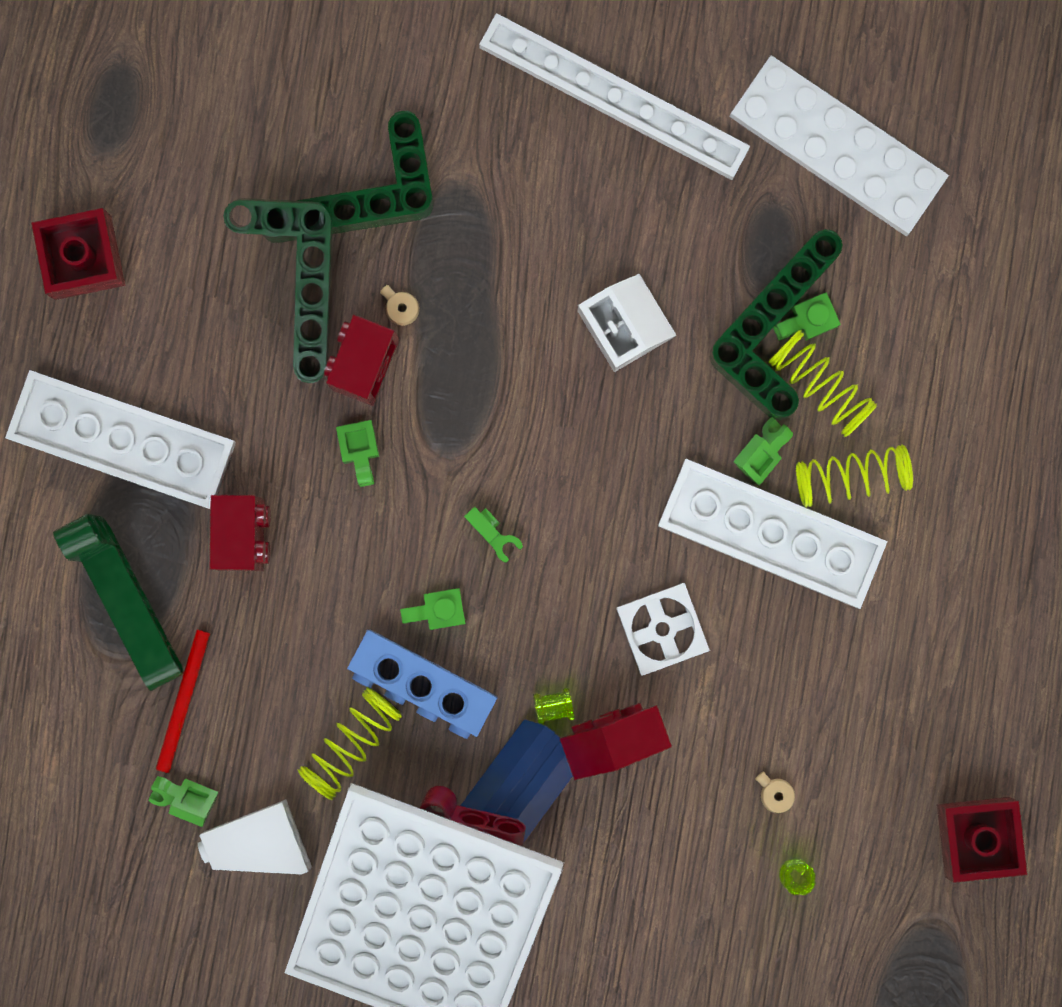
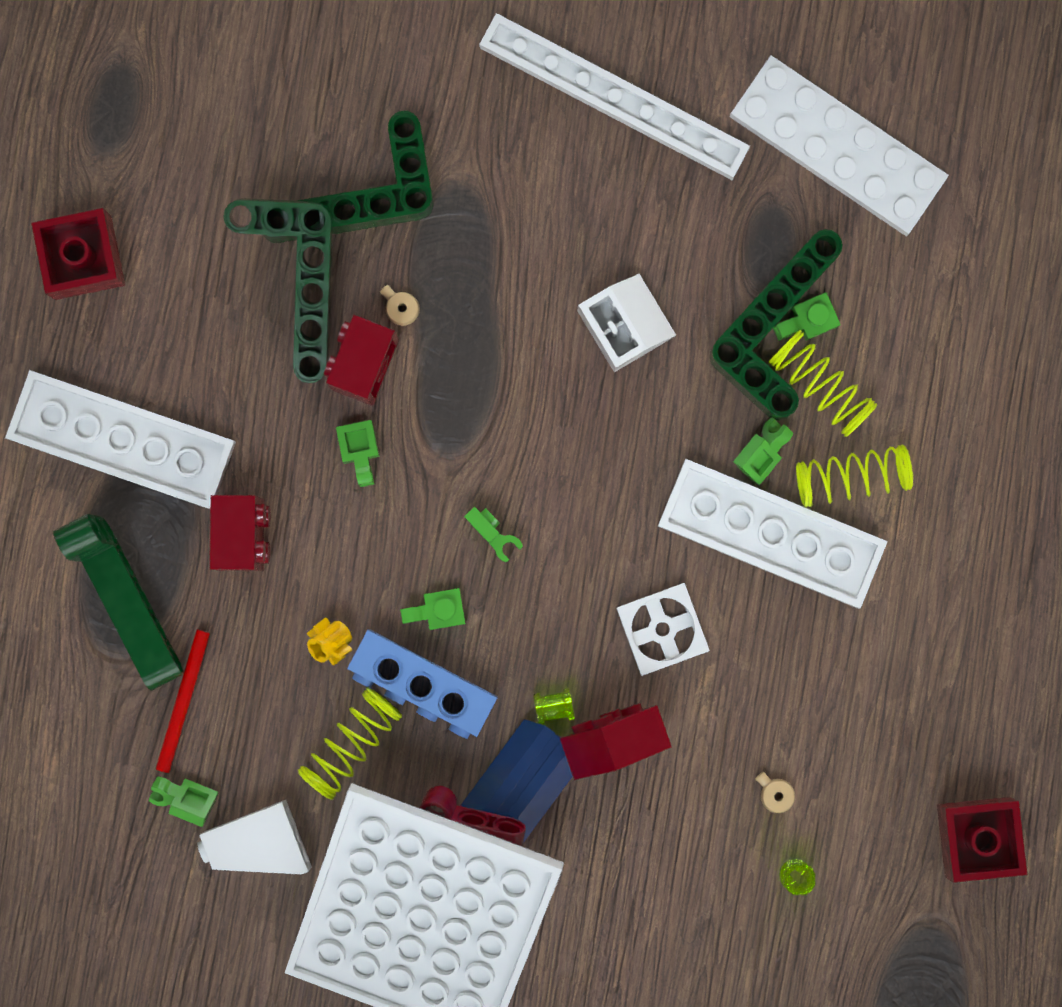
none -> yellow gear [307,618,352,665]

